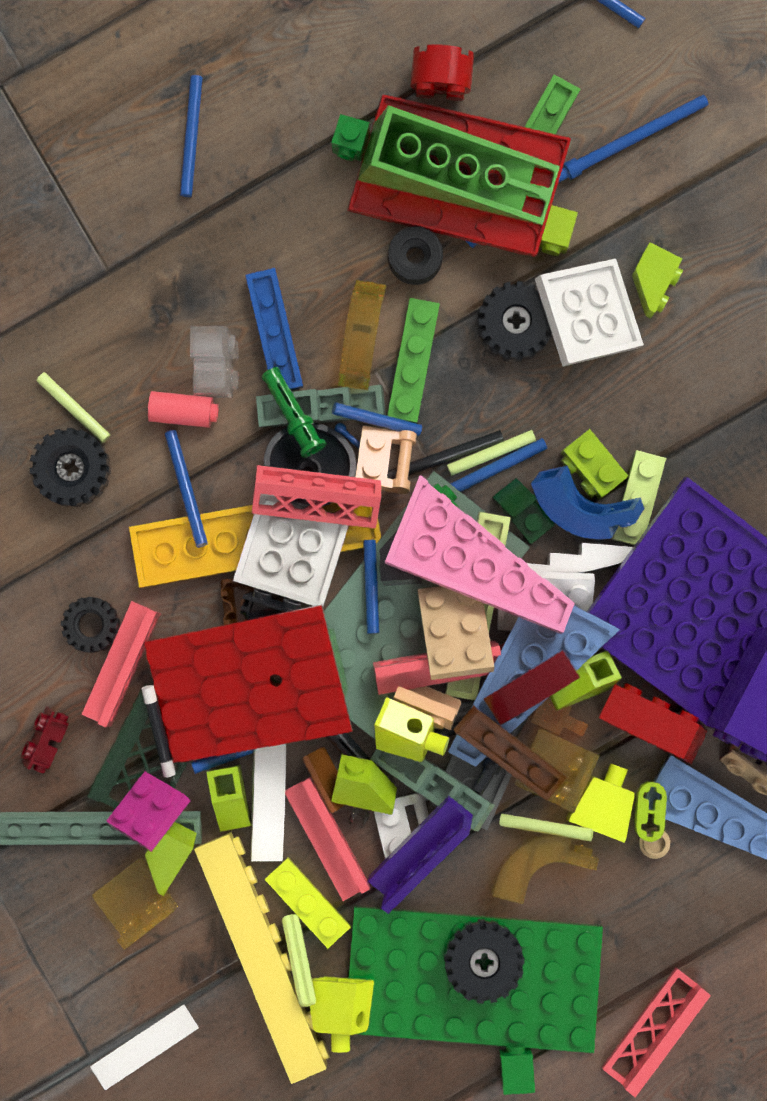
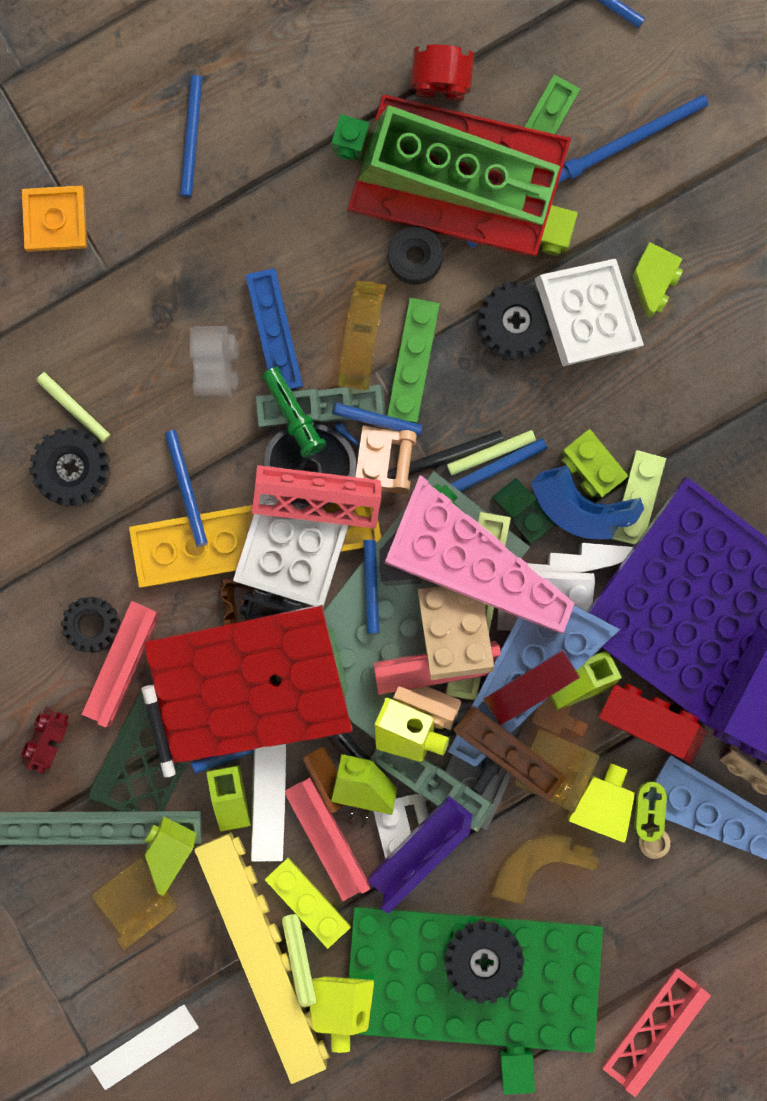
dark pink plate [106,771,190,852] -> none
coral brick [148,391,219,428] -> none
yellowish green bar [500,814,593,841] -> none
none -> light orange plate [22,185,87,252]

